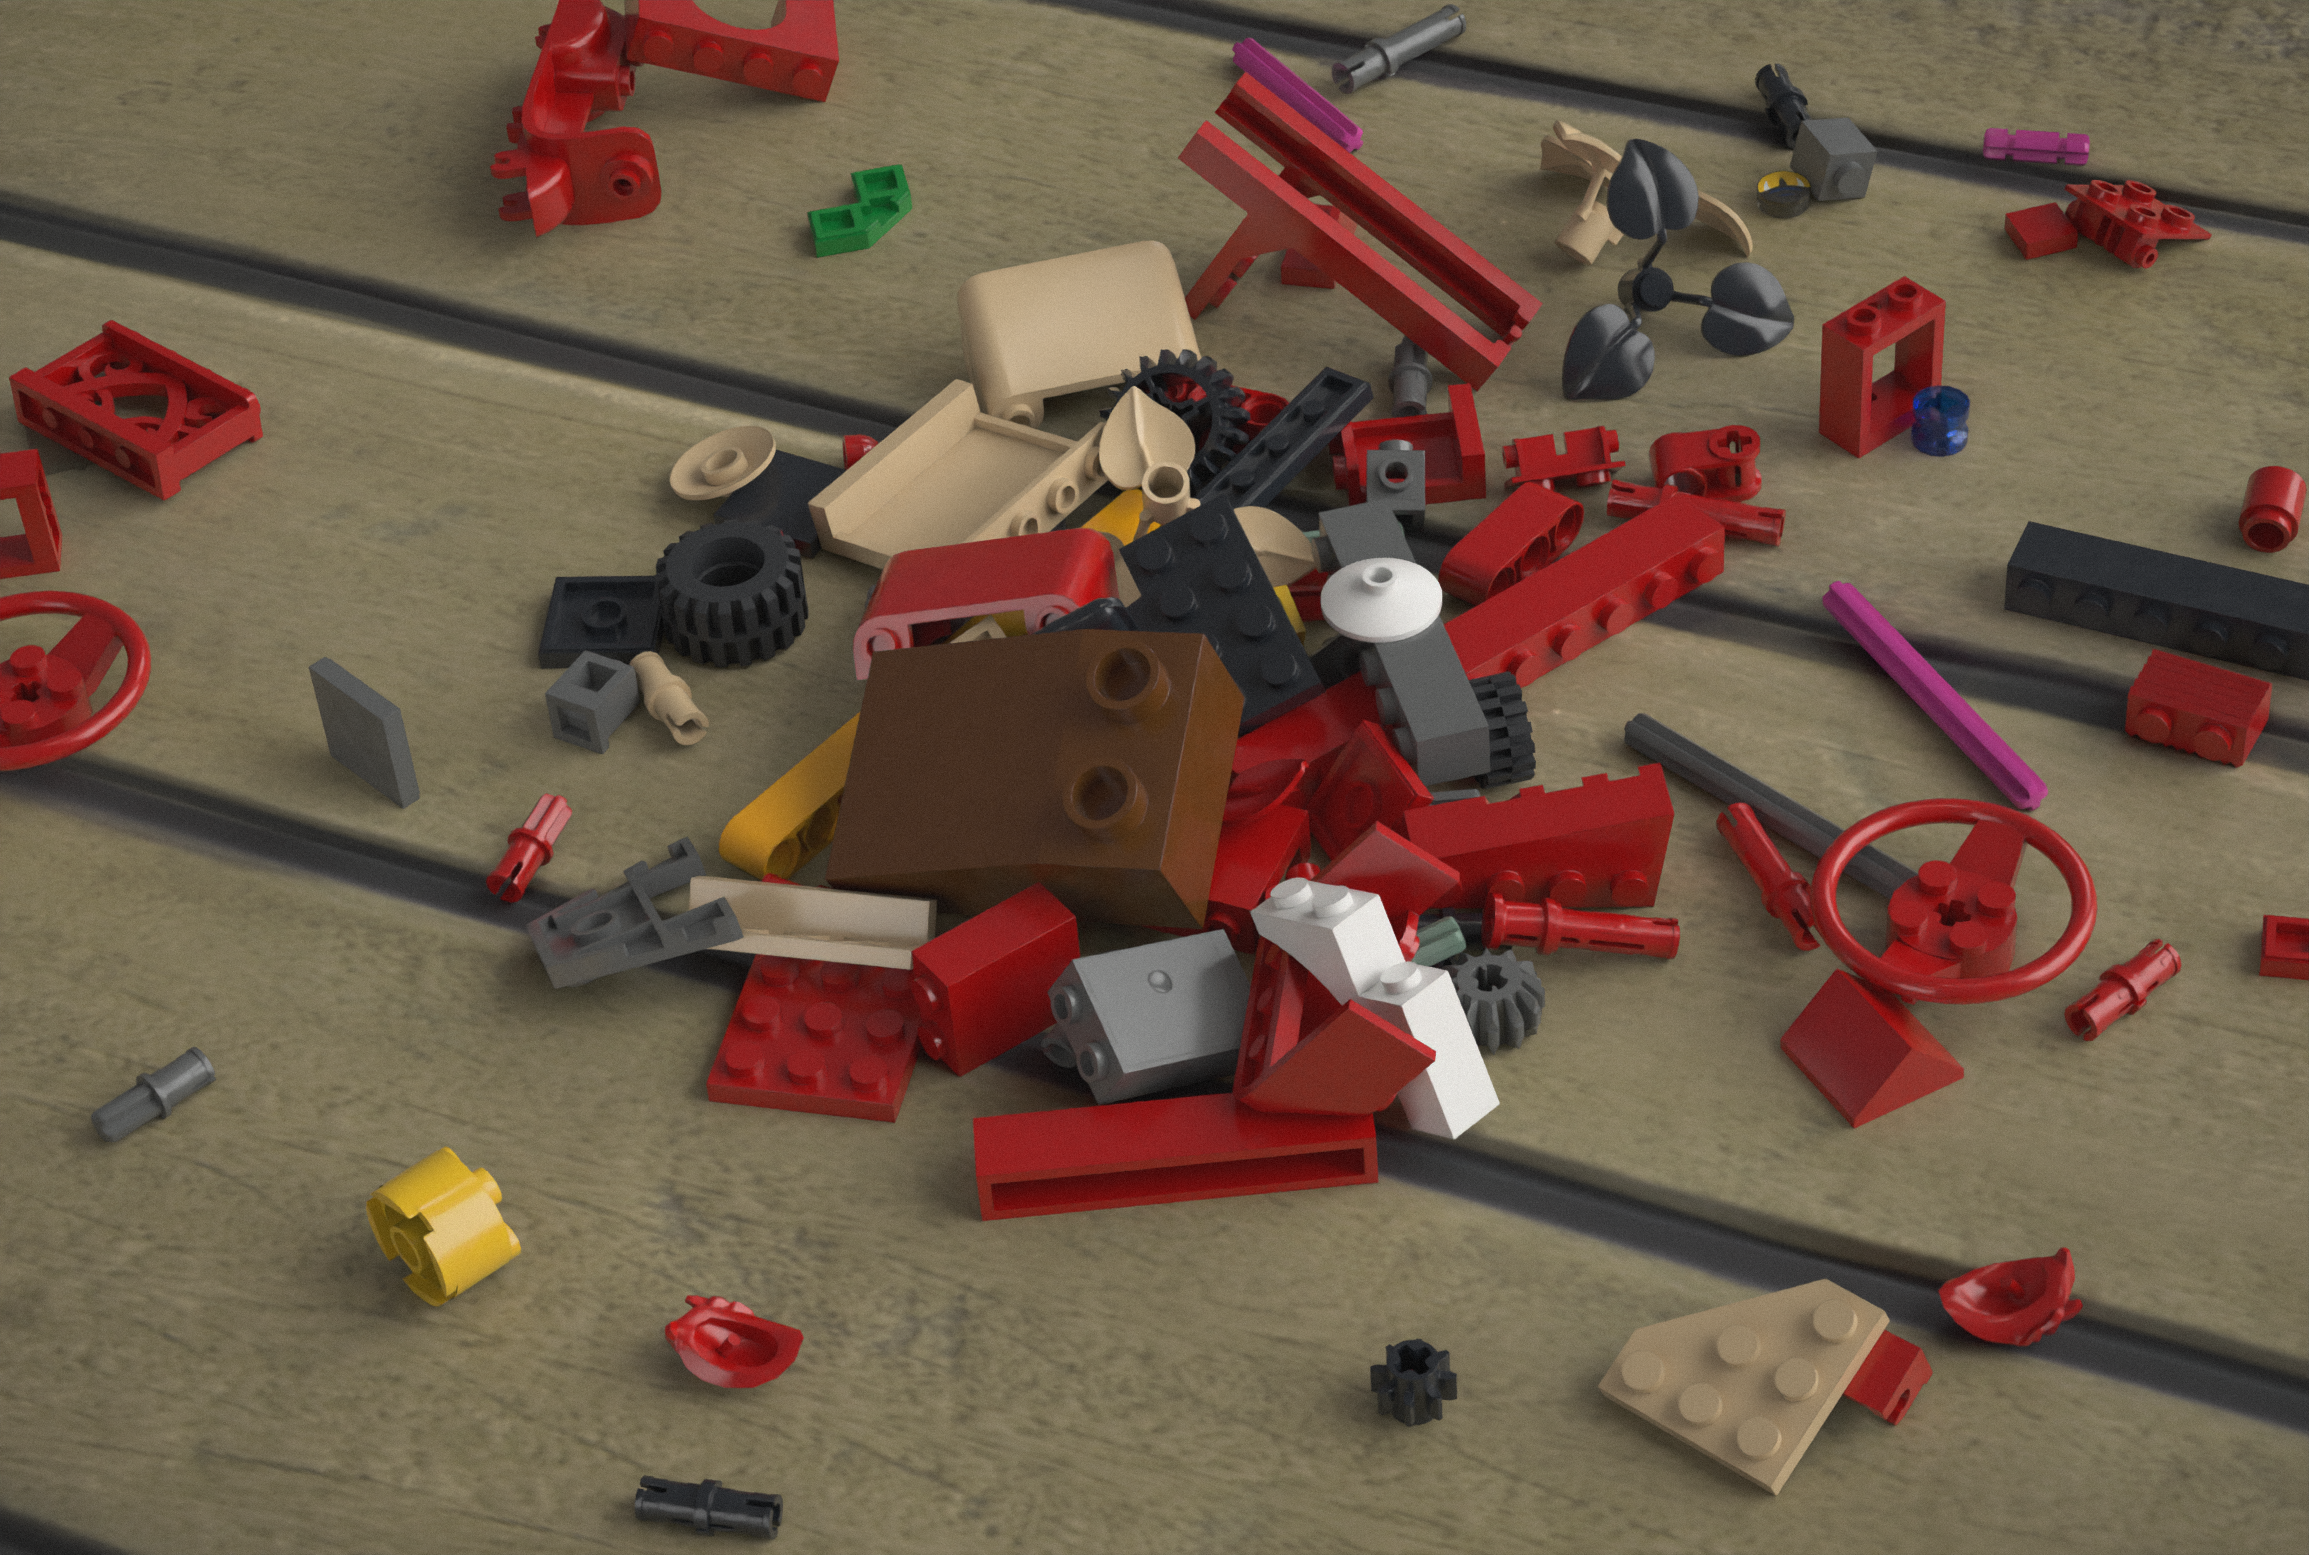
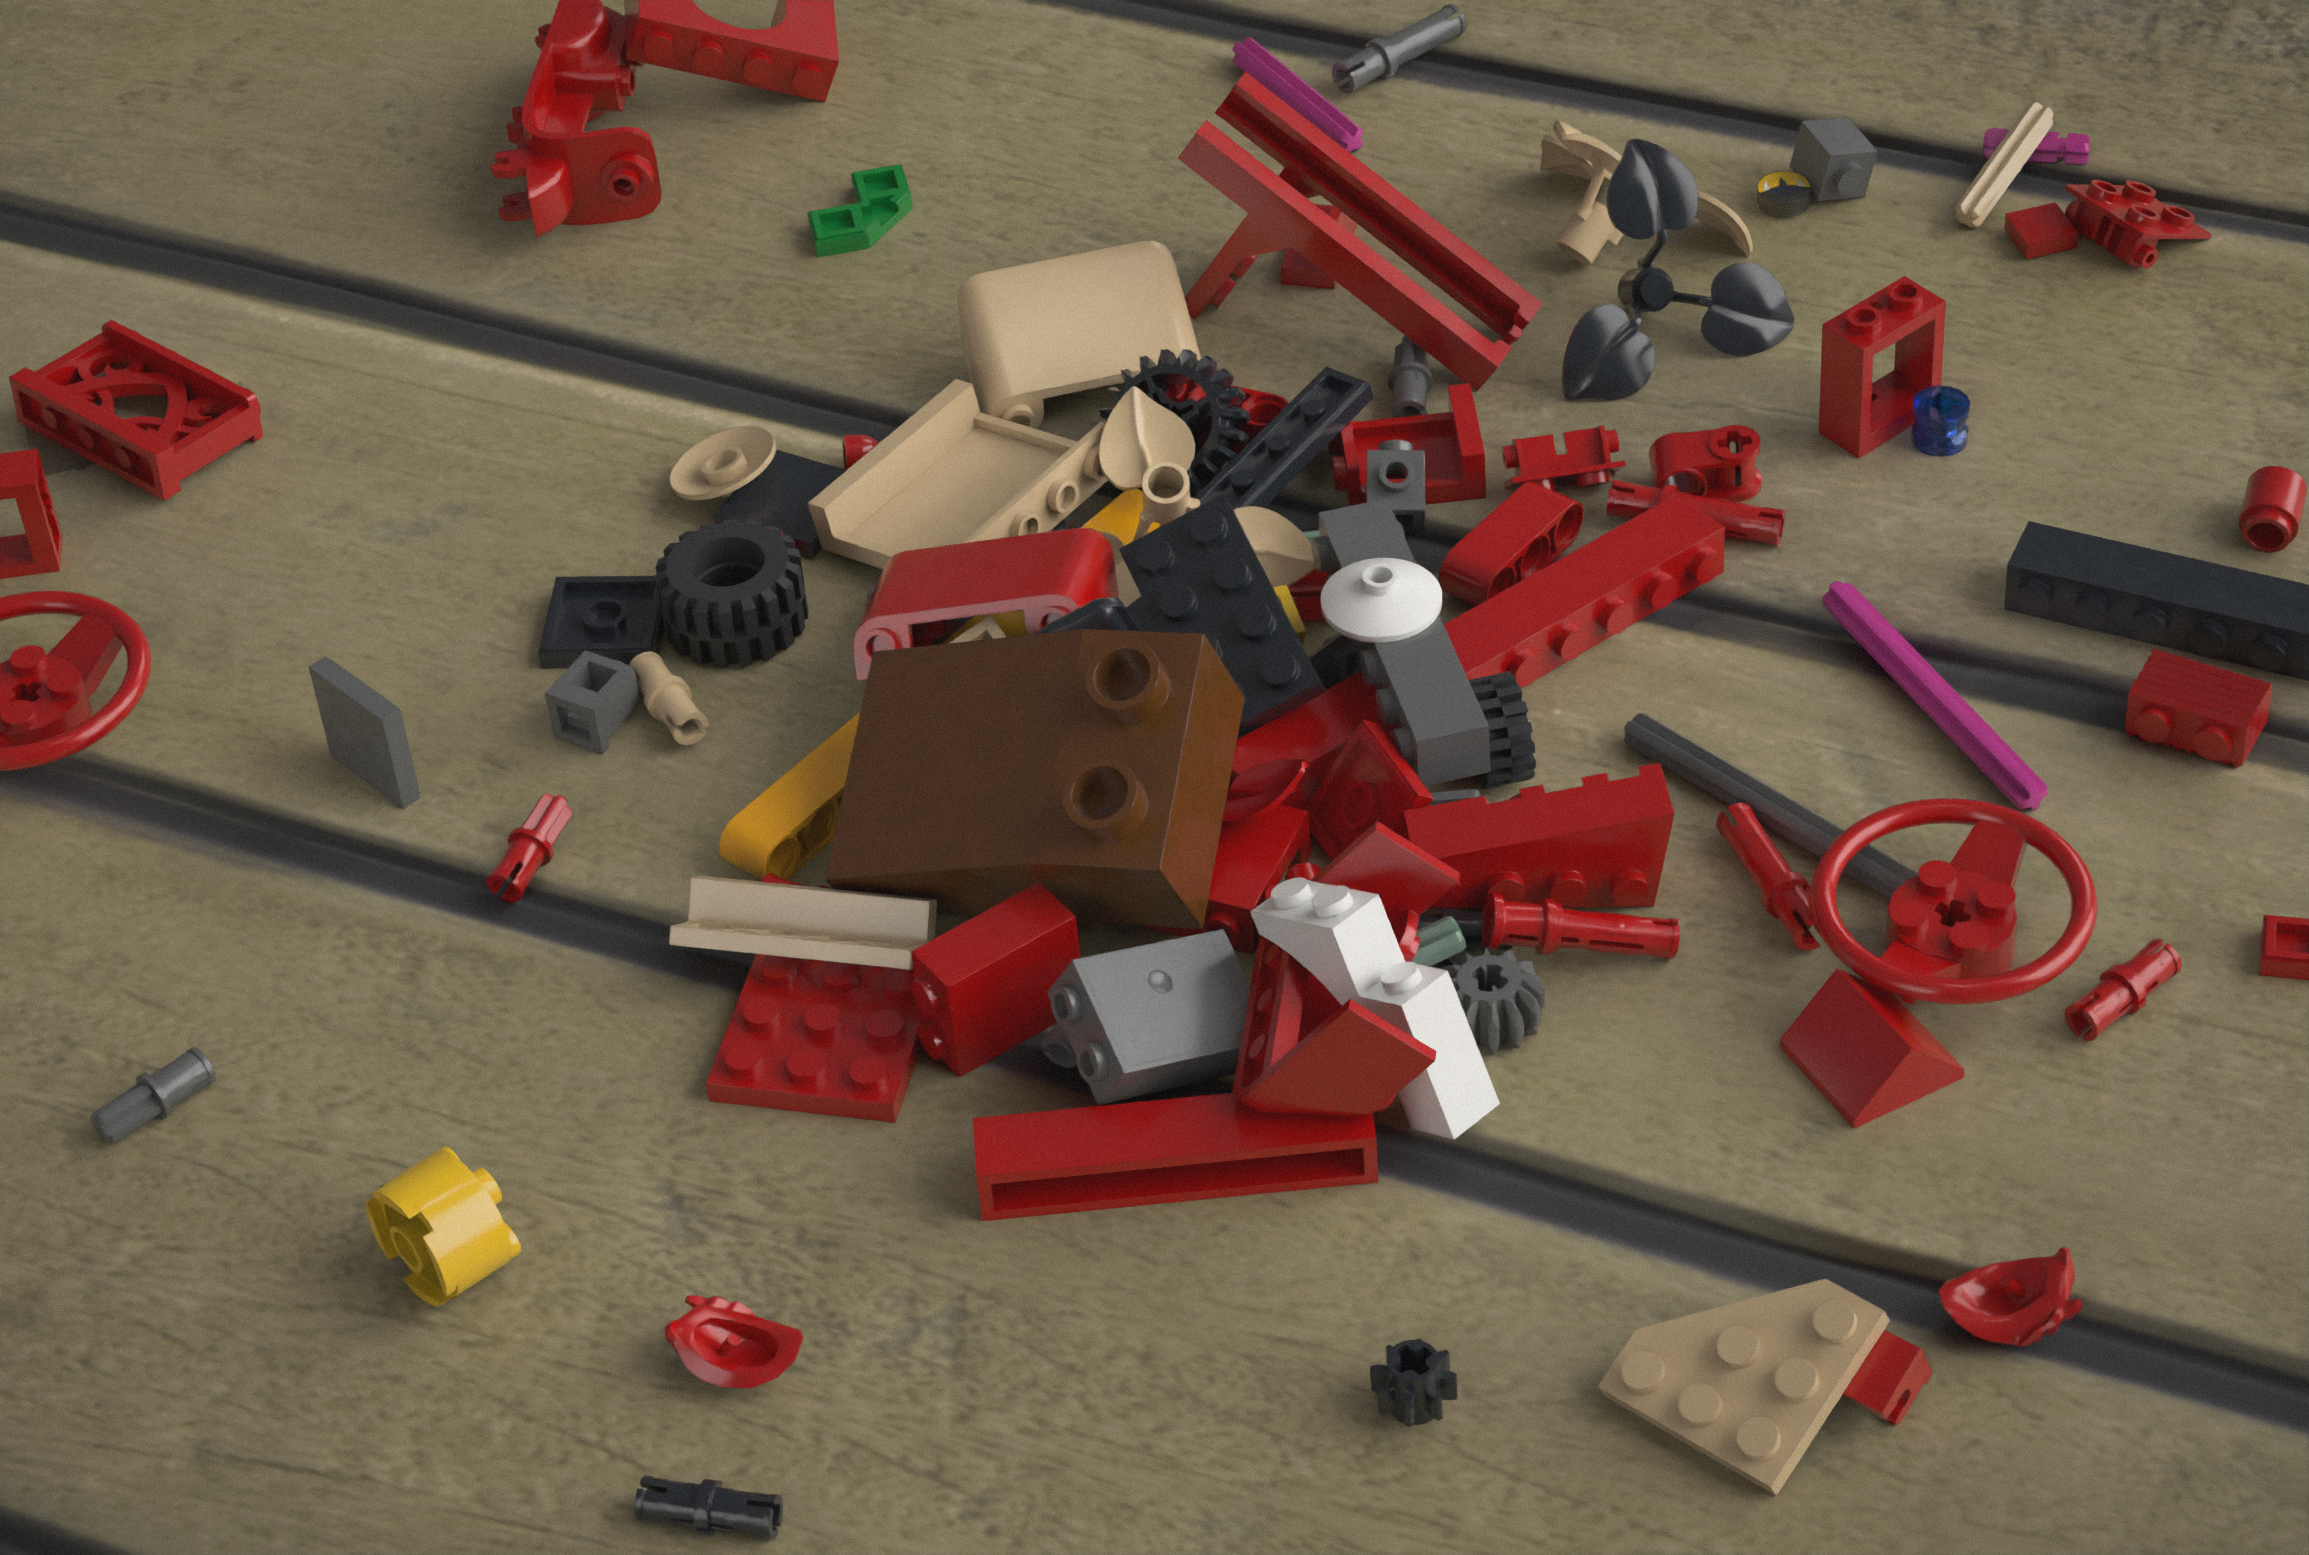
dark grey wing [525,836,744,989] -> none
black pin [1755,63,1812,149] -> none
none -> tan axle [1955,102,2053,228]

